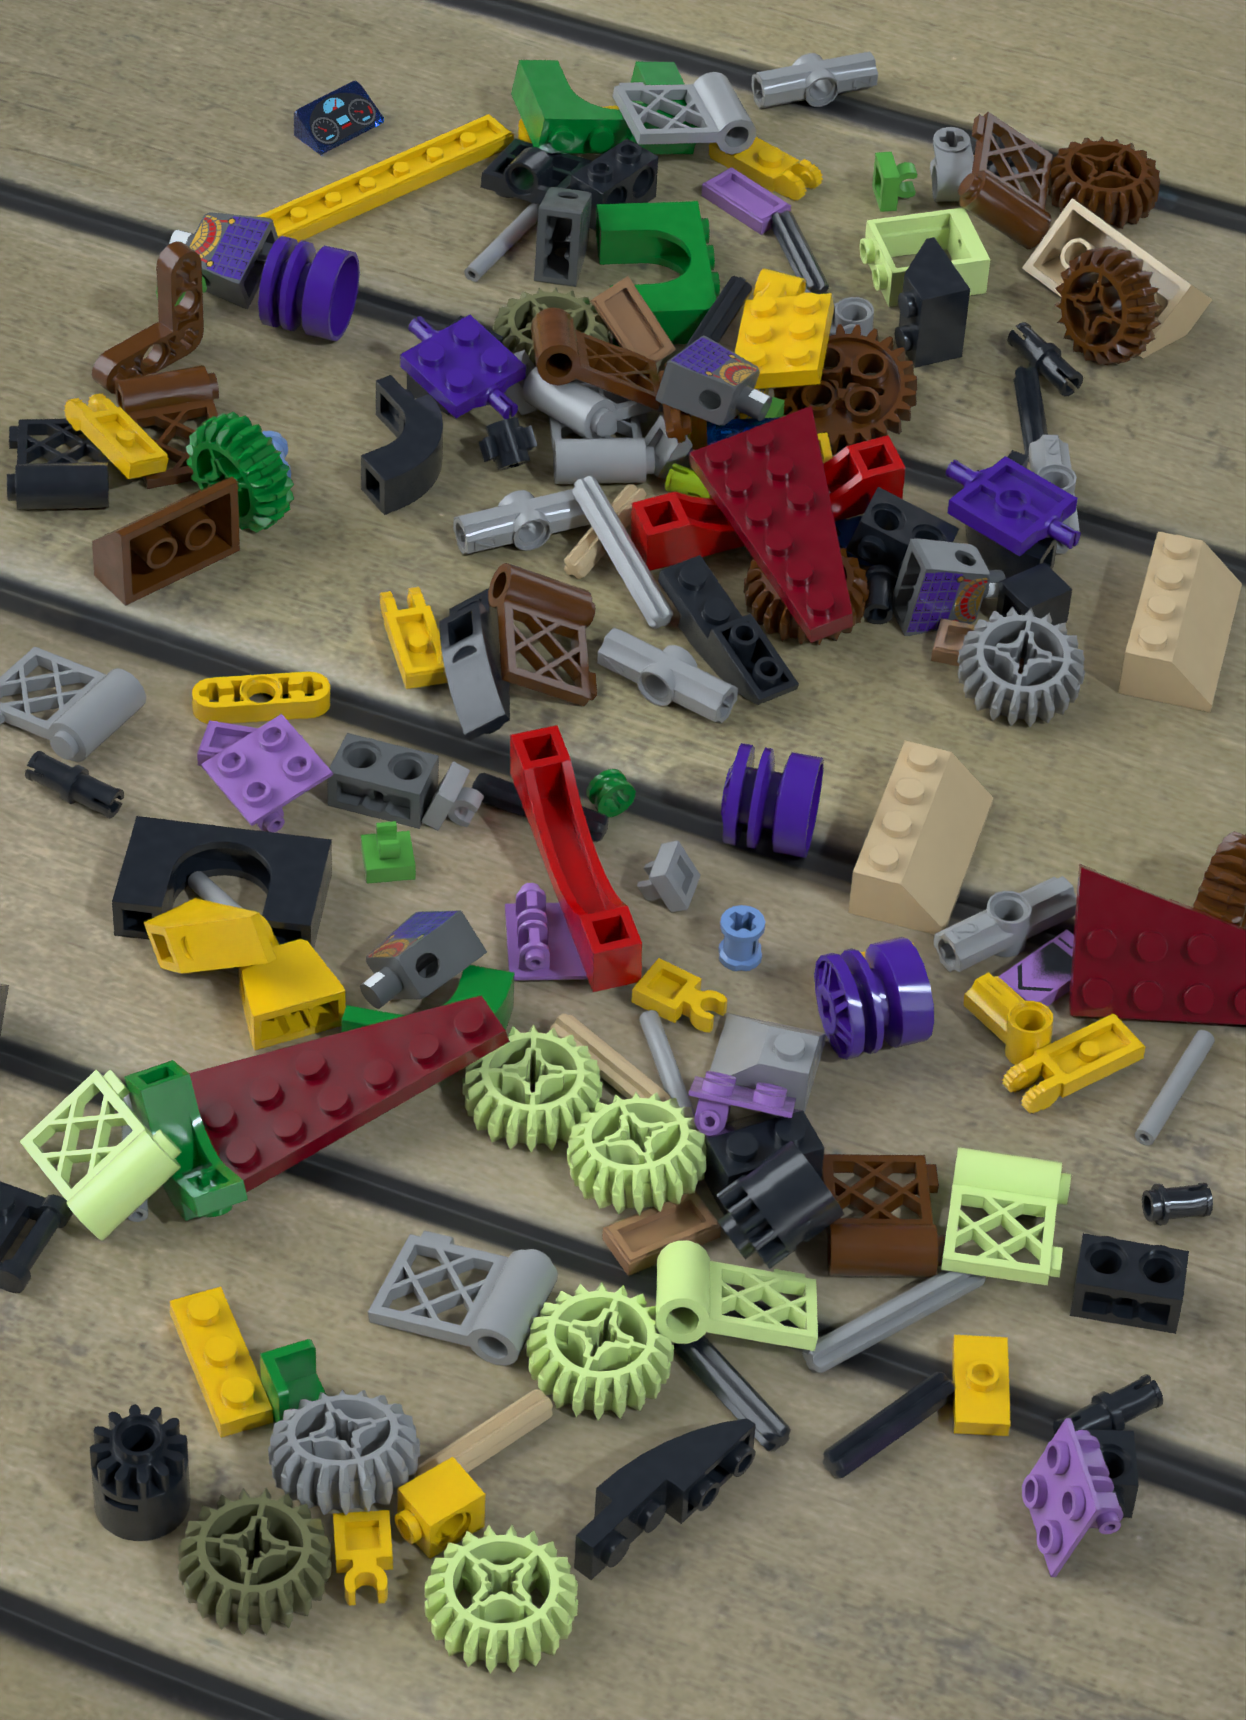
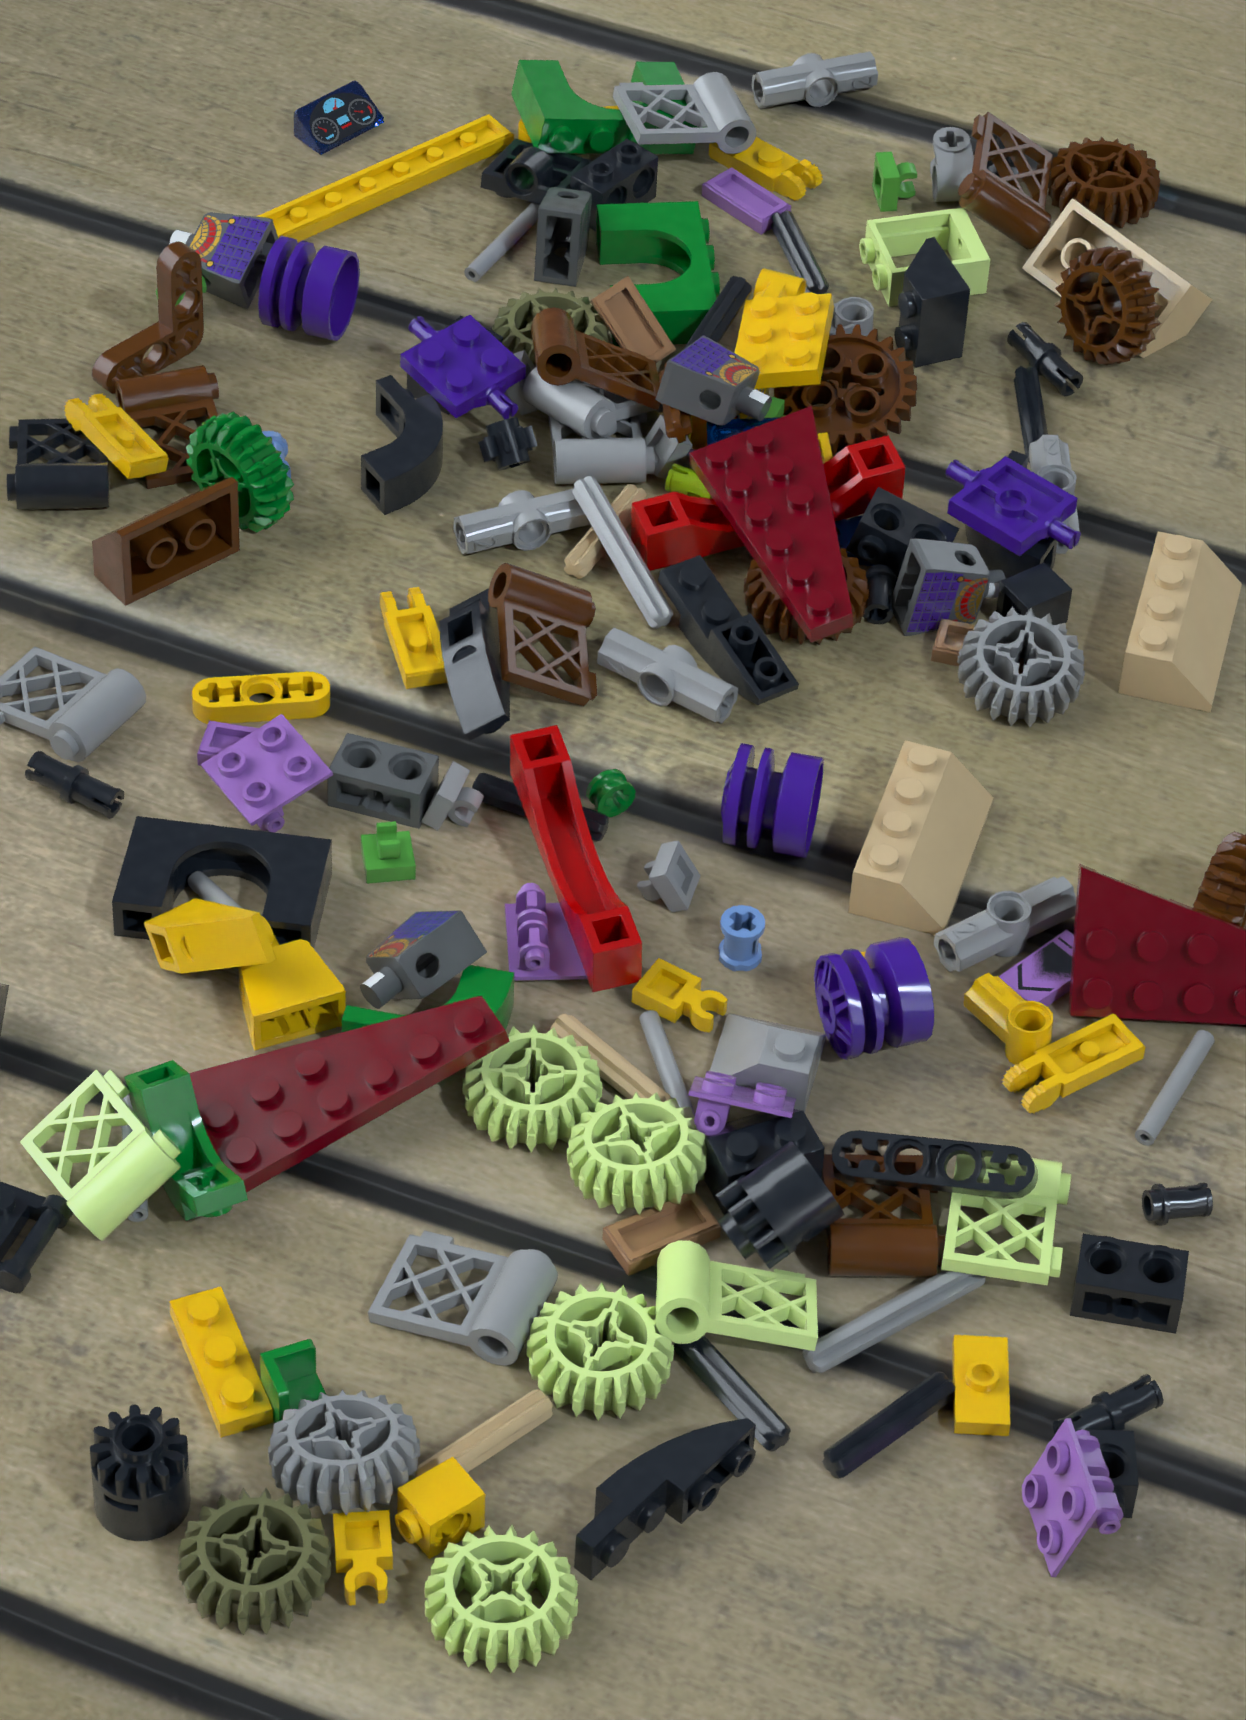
none -> black beam [832,1130,1038,1199]

